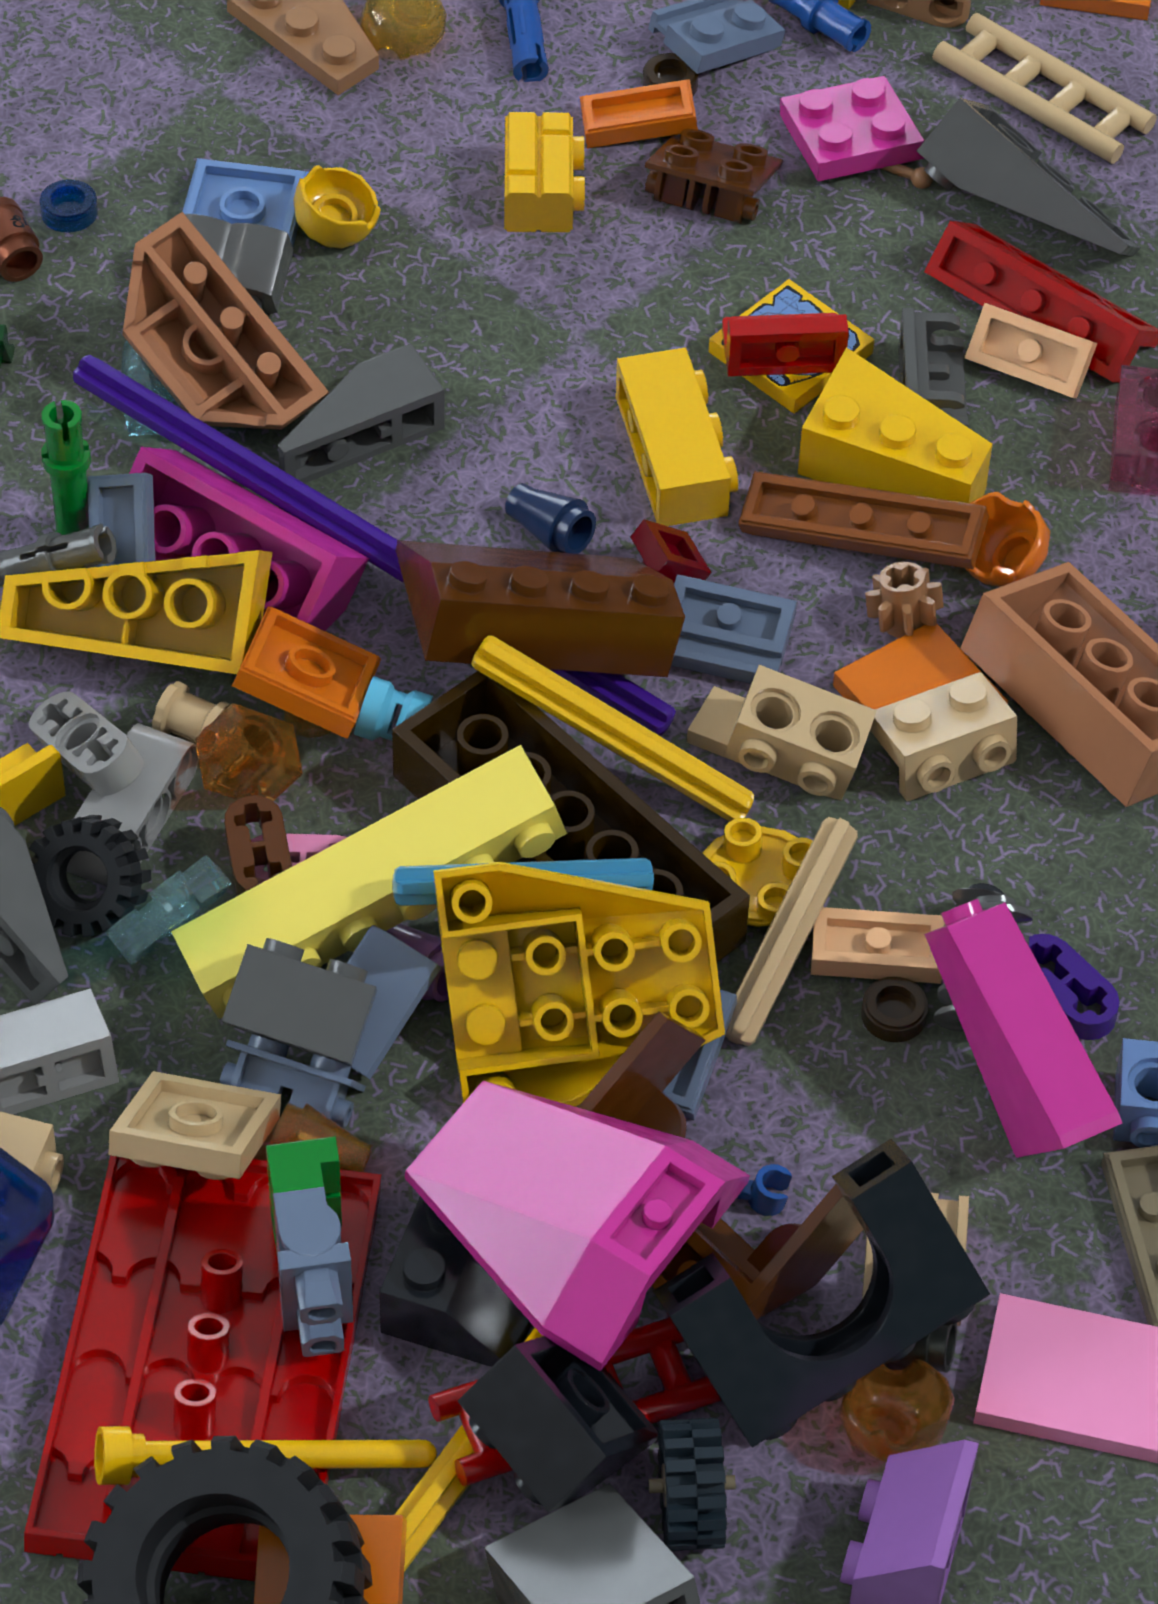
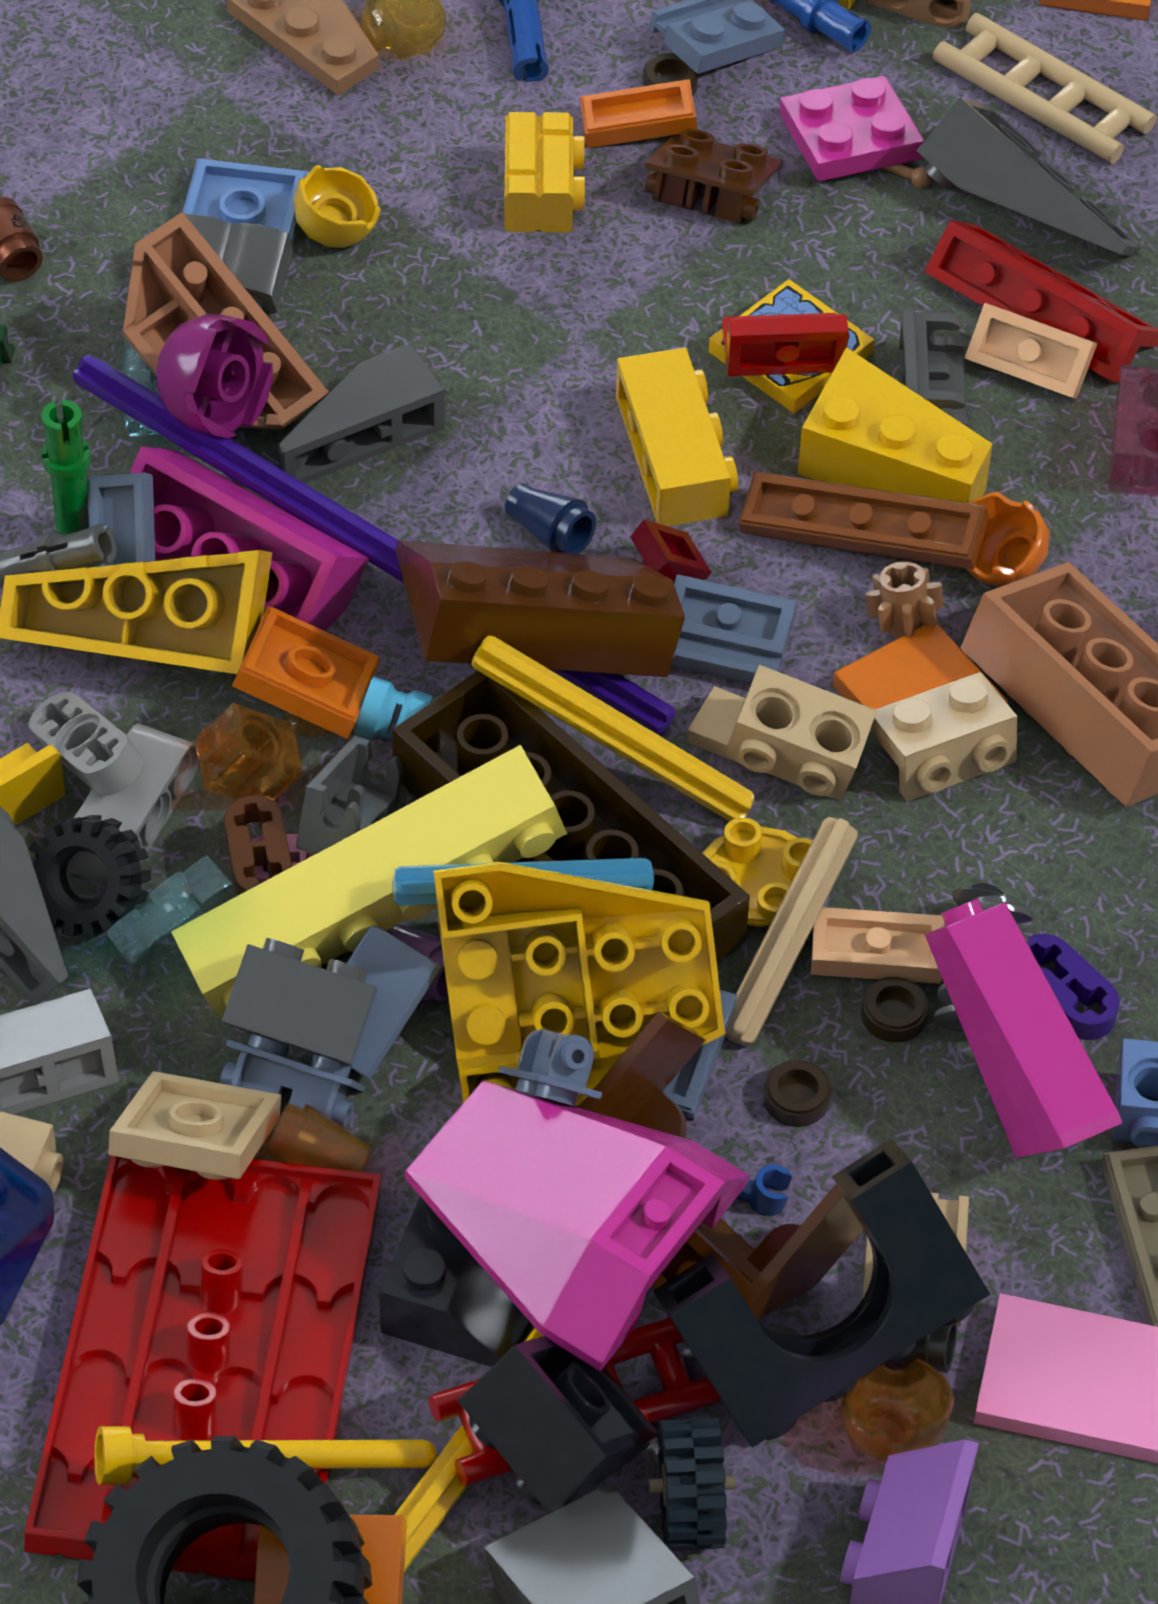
clear blue tile [39,179,98,233] -> none
tan bush [152,681,236,757] -> none
sand blue hips [266,1136,353,1357] -> none
none -> magenta cylinder [156,314,273,439]
none -> dark grey hinge [296,736,404,854]
none -> sand blue hinge [498,1029,602,1107]
none -> dark brown tile [763,1060,831,1127]

